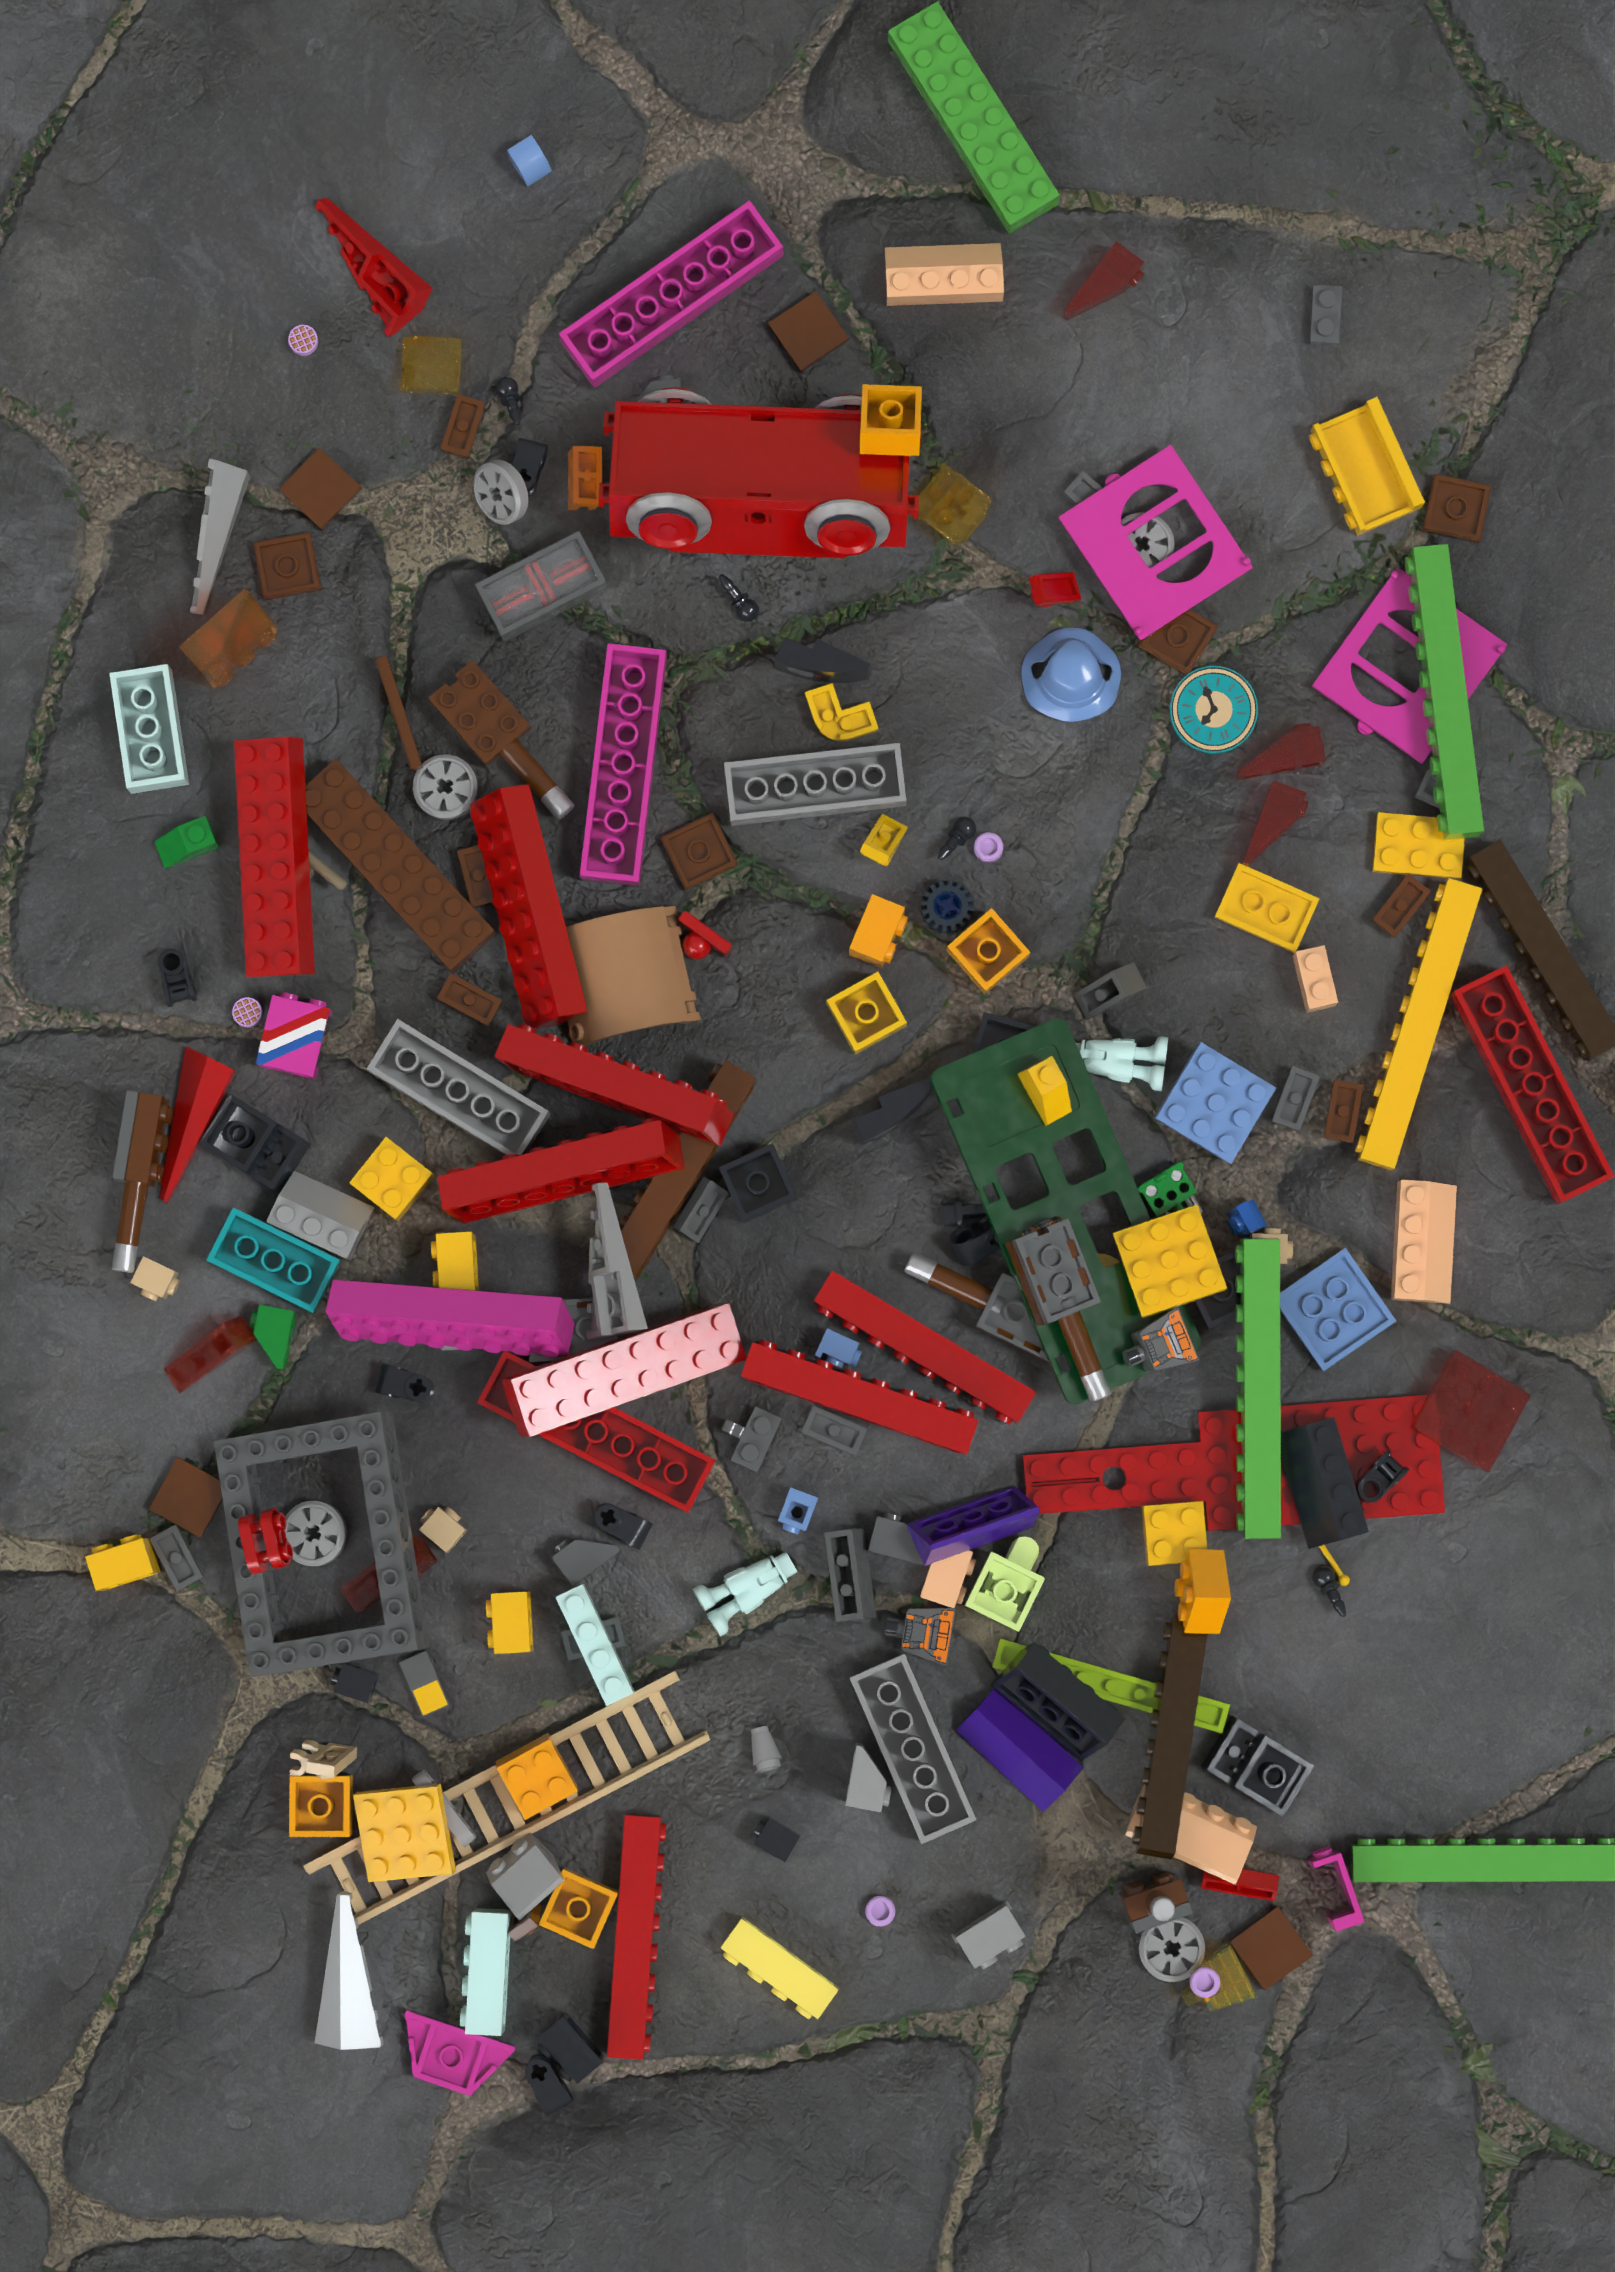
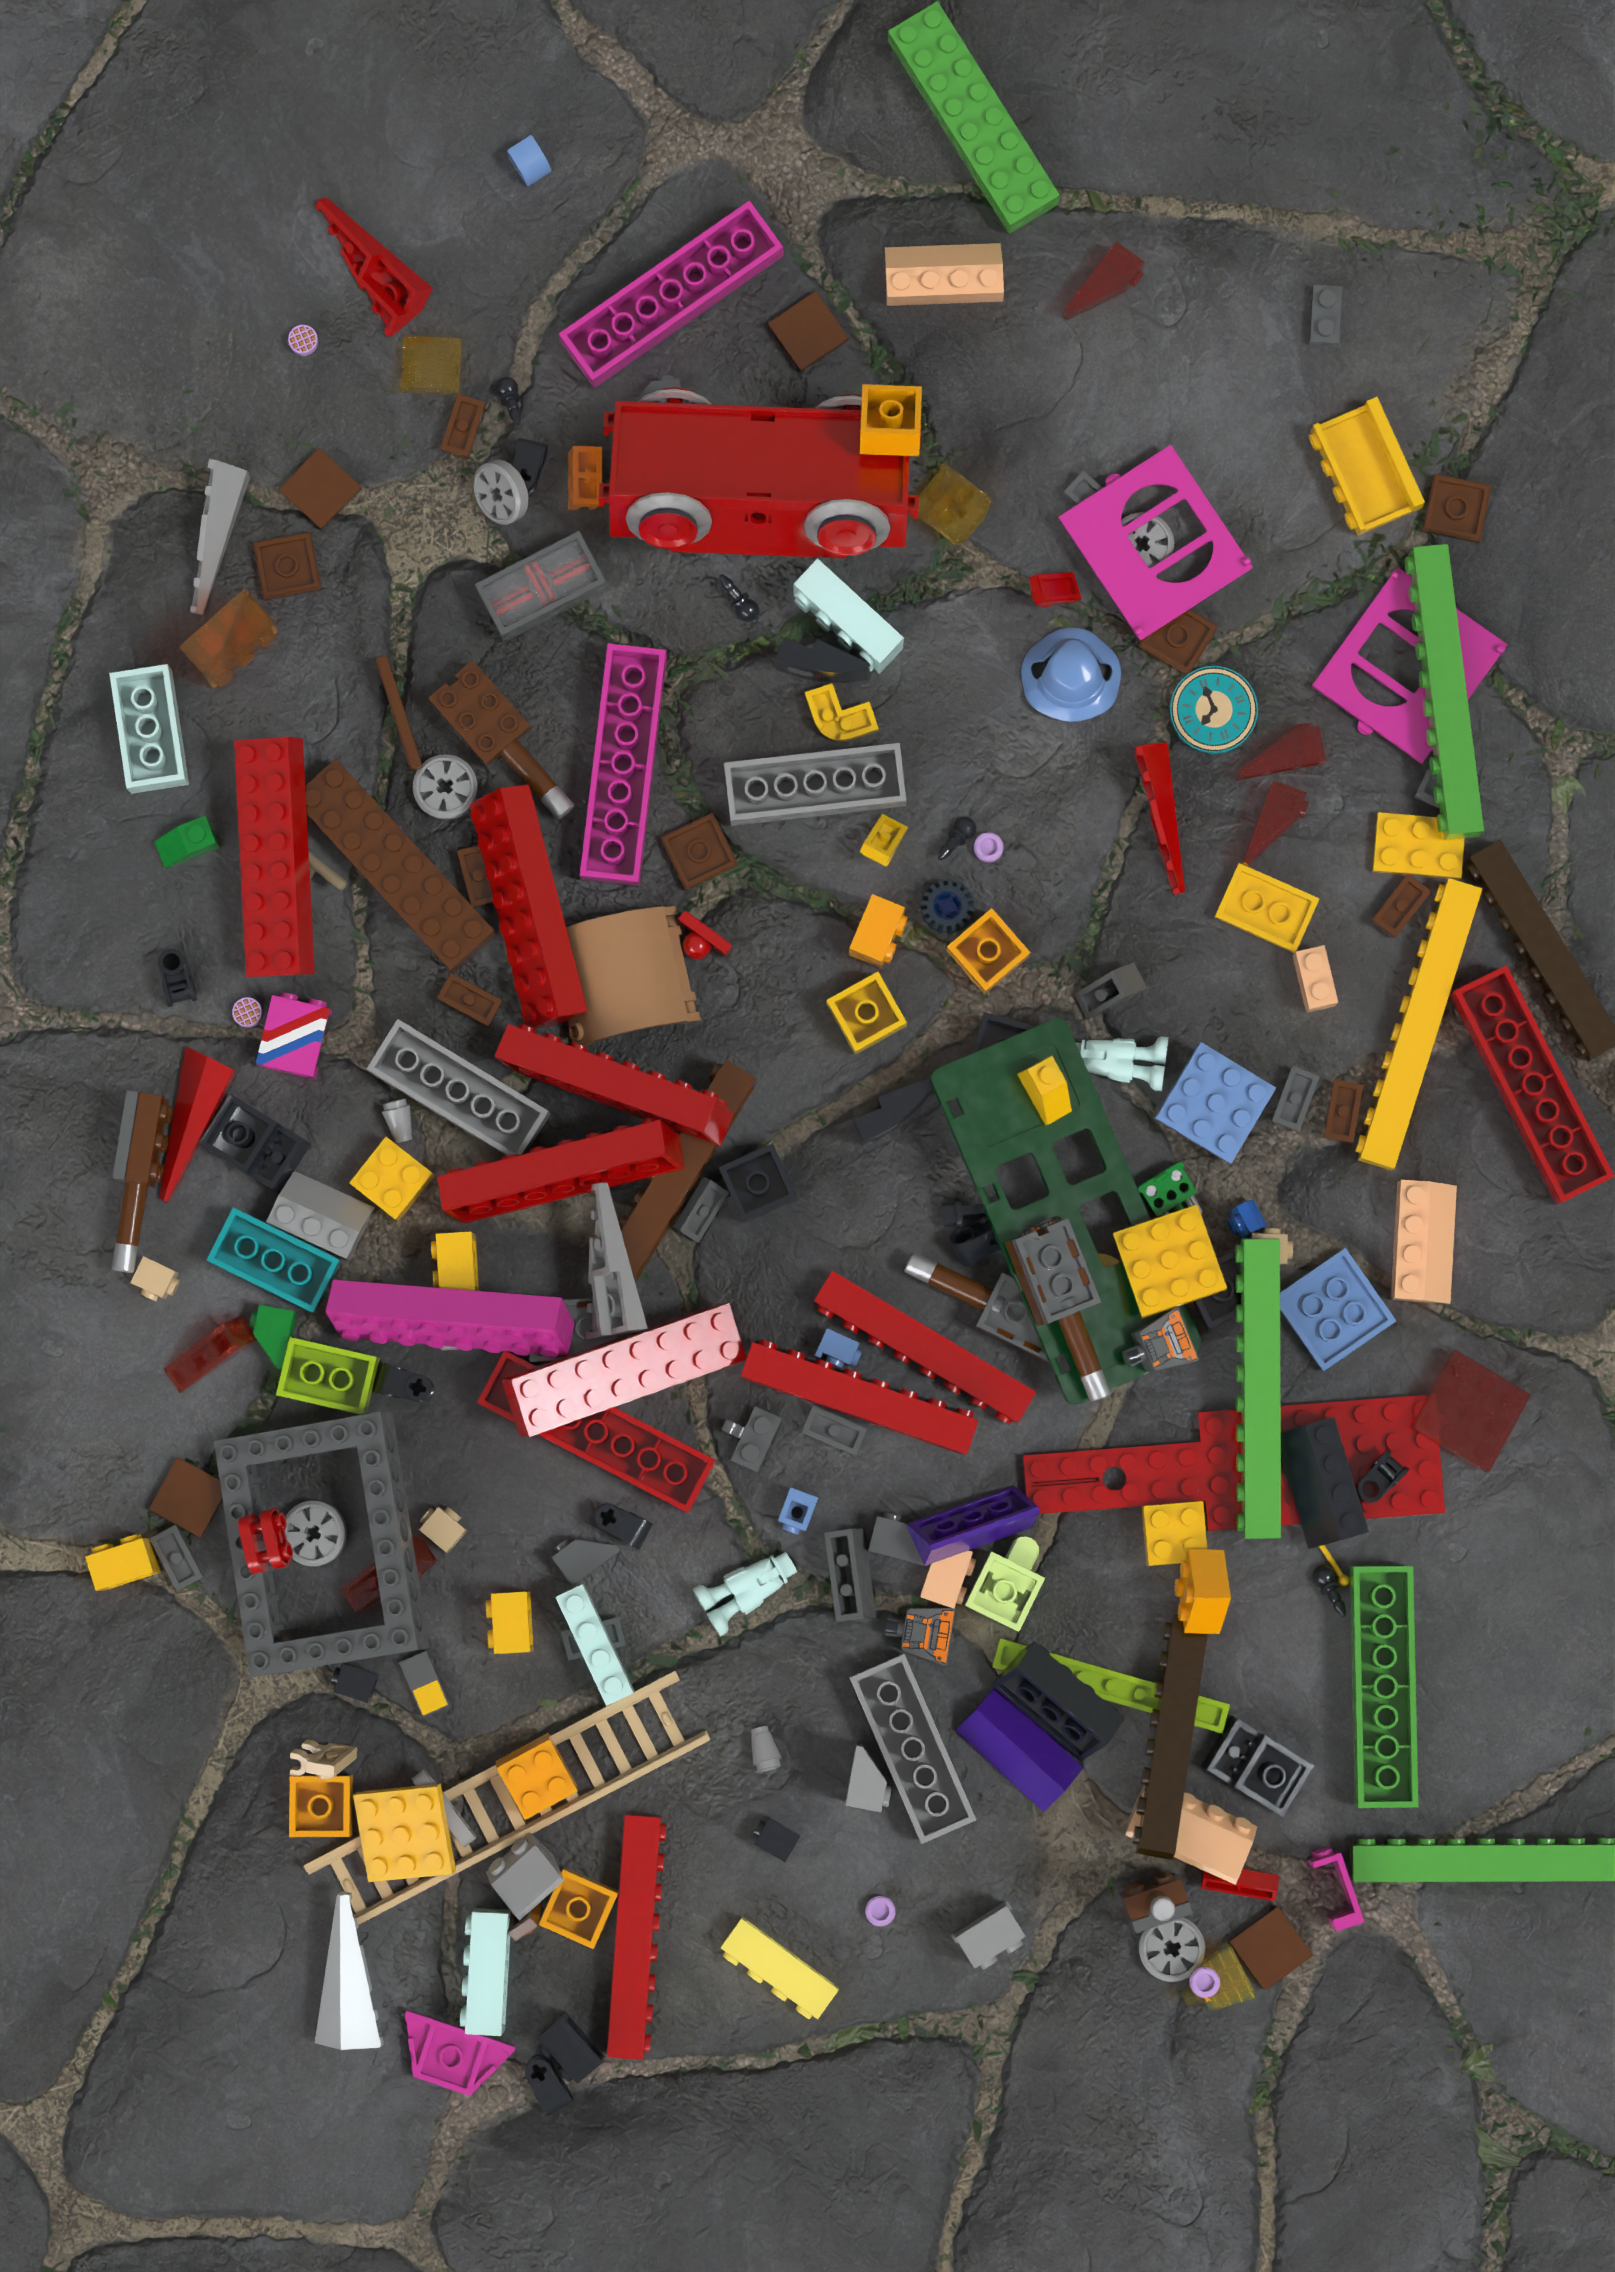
none -> lime brick [276,1337,380,1415]
none -> light grey cone [382,1098,412,1143]
none -> light aqua brick [793,558,904,674]
none -> red wedge [1134,742,1185,896]
none -> bright green brick [1350,1566,1418,1808]

